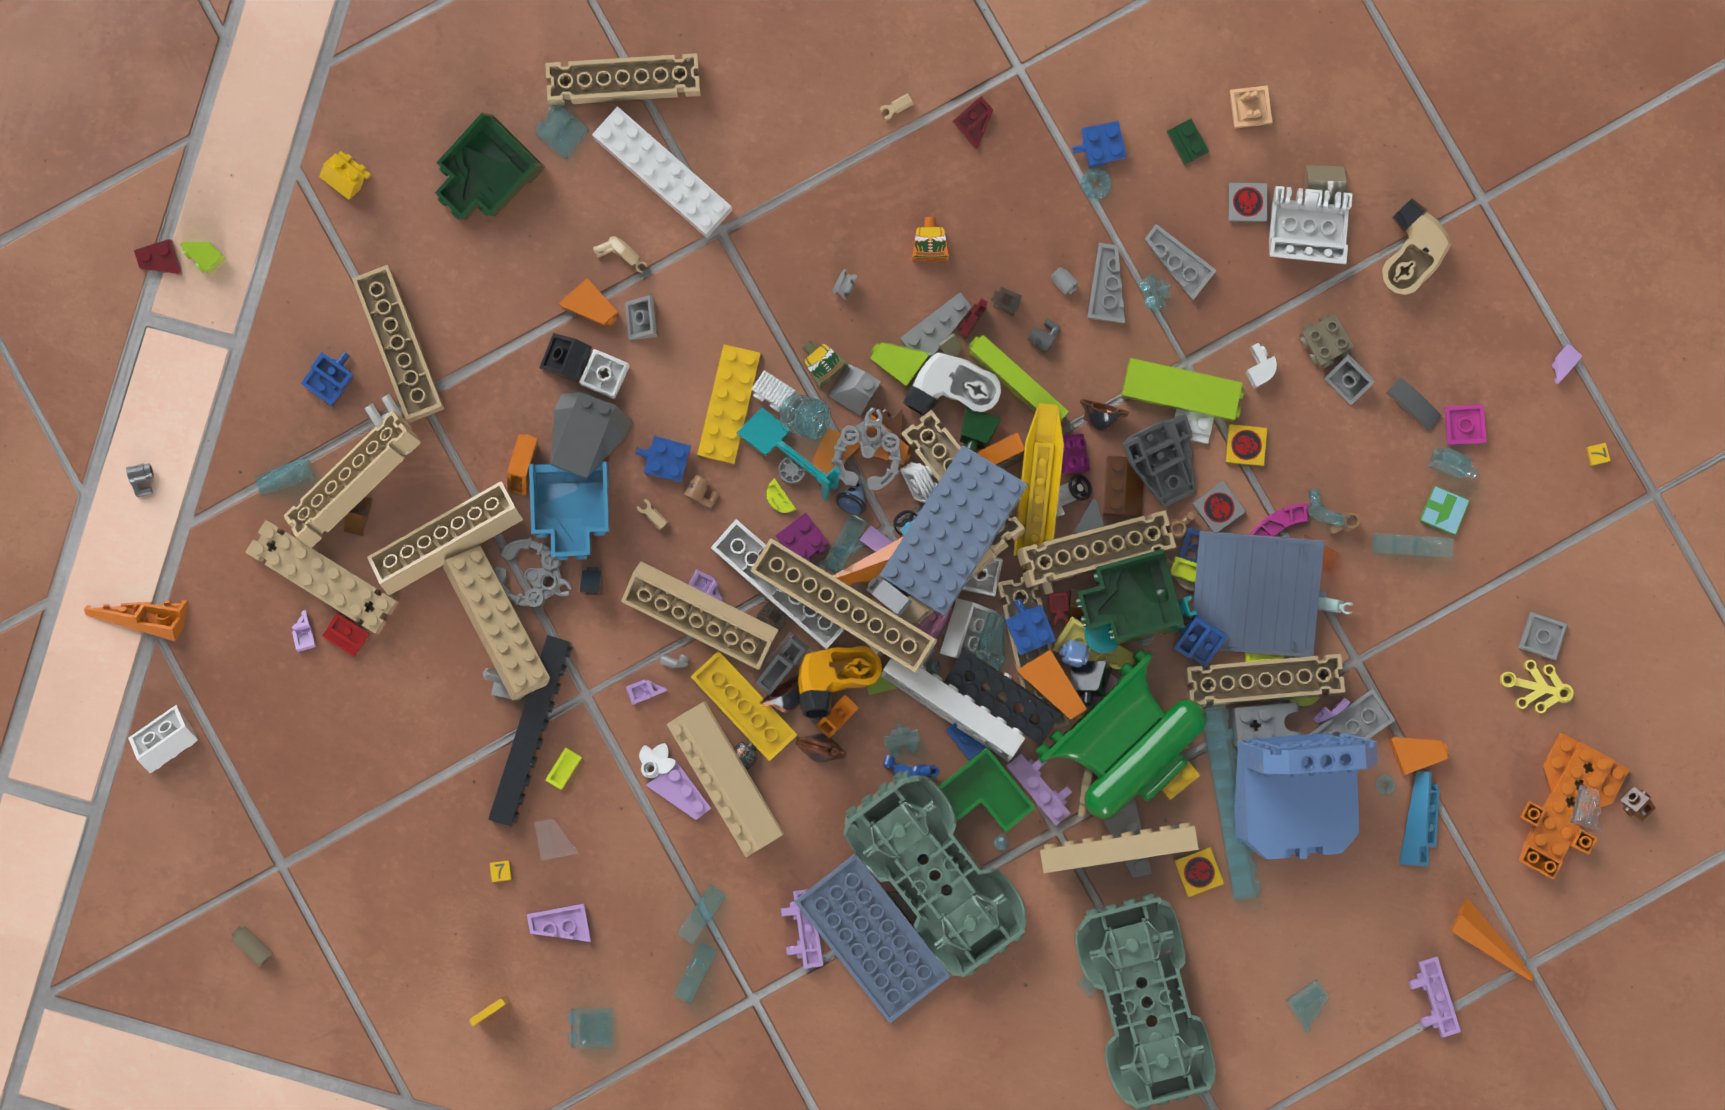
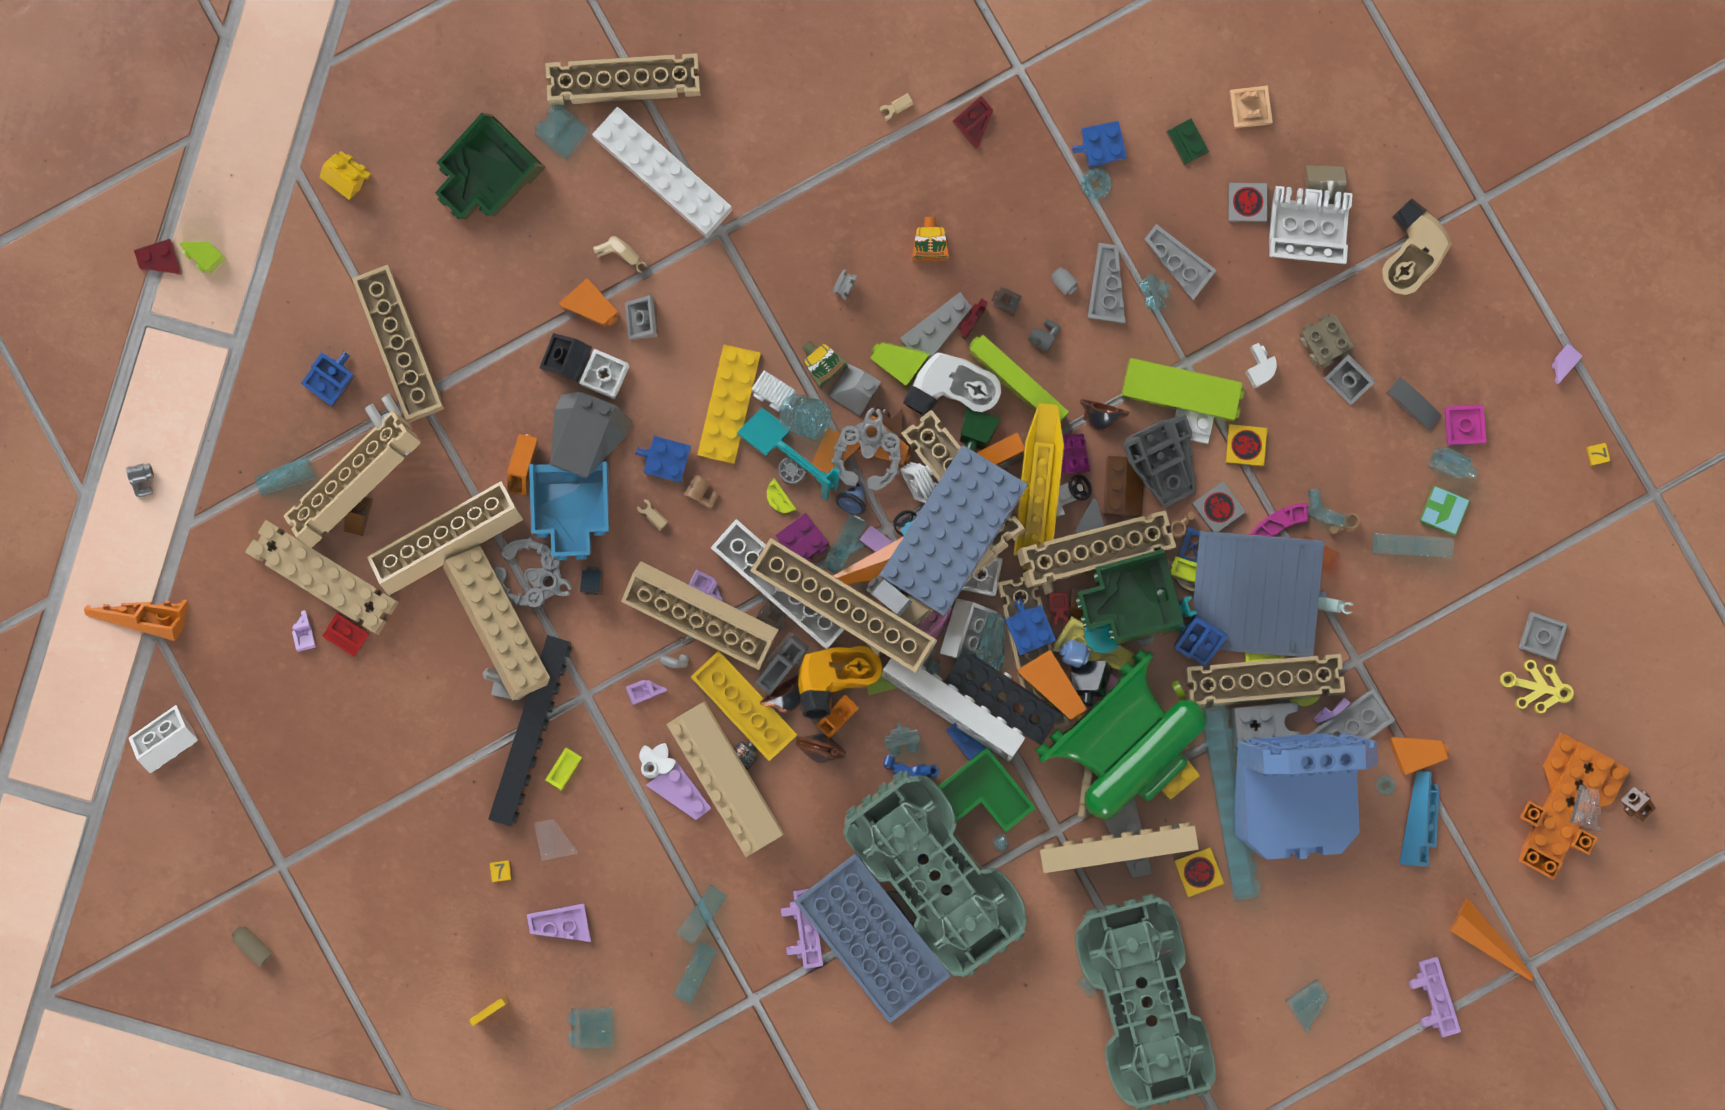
dark tan tile [938,334,961,357] -> none
lavender hinge [1006,754,1072,826] -> none
none -> lime tile [1171,680,1187,700]

